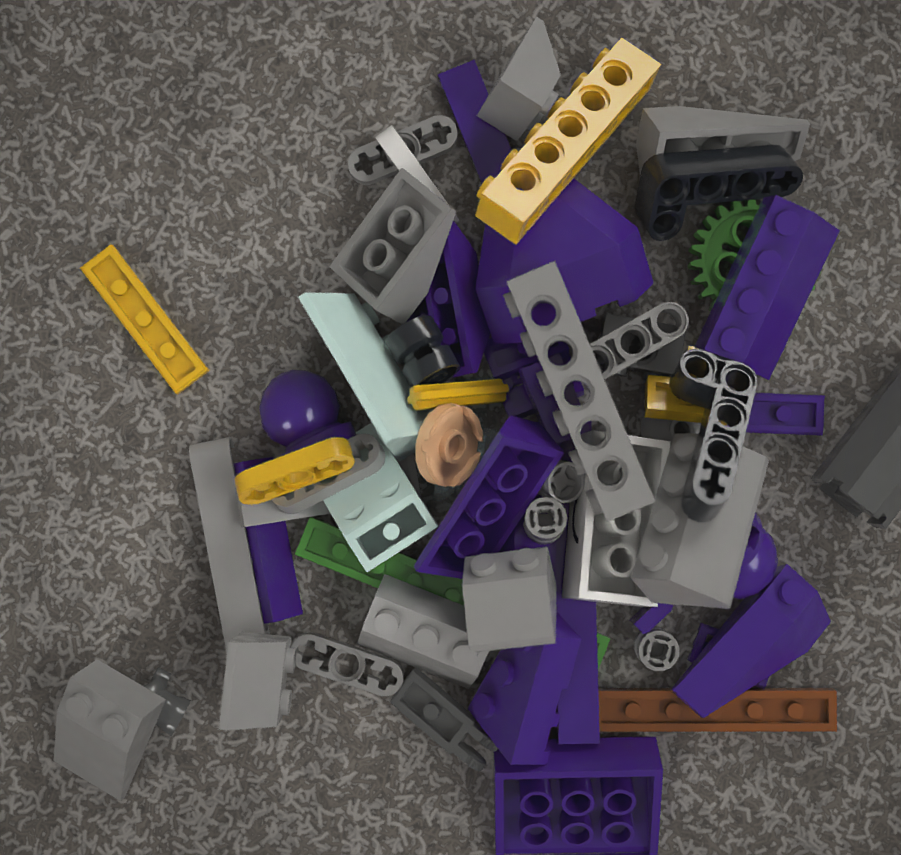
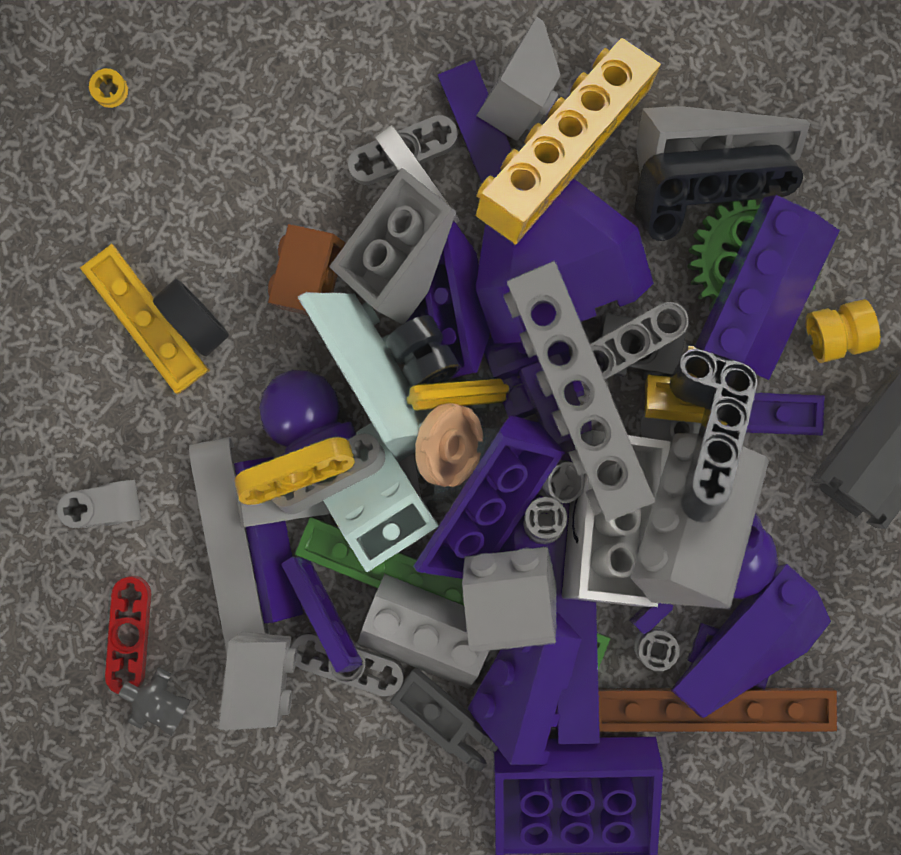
light grey slope [53,660,166,801] -> none
none -> light grey piece [57,480,141,528]
none -> yellow bush [89,68,128,108]
none -> red beam [105,576,151,694]
none -> black tyre [153,279,229,356]
none -> dark orange brick [268,224,346,316]
none -> dark purple tile [281,557,363,673]
none -> yellow wheel [806,299,880,363]

